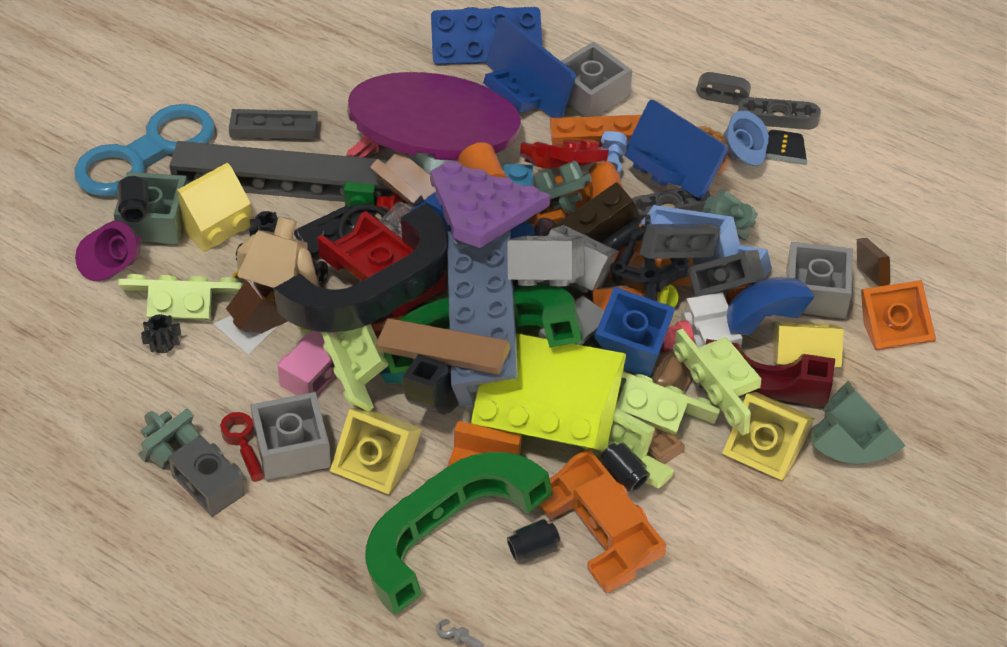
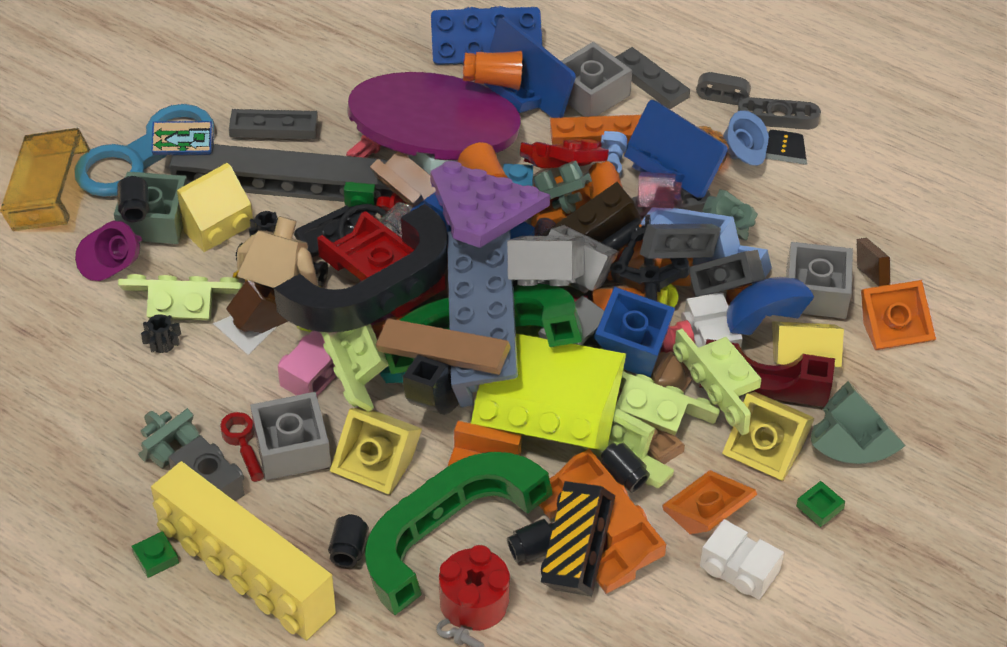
none -> clear yellow panel [0,128,90,231]
none -> green plate [131,531,179,578]
none -> panel [151,121,214,155]
none -> light yellow brick [151,461,336,641]
none -> black brick [328,514,369,568]
none -> red brick [439,545,510,631]
none -> orange plant [463,51,522,90]
none -> brick [540,481,615,597]
none -> dark grey plate [615,47,690,109]
none -> clear pink brick [637,172,681,208]
none -> orange slope [662,470,757,534]
none -> white brick [700,519,784,600]
none -> green plate [796,481,846,527]

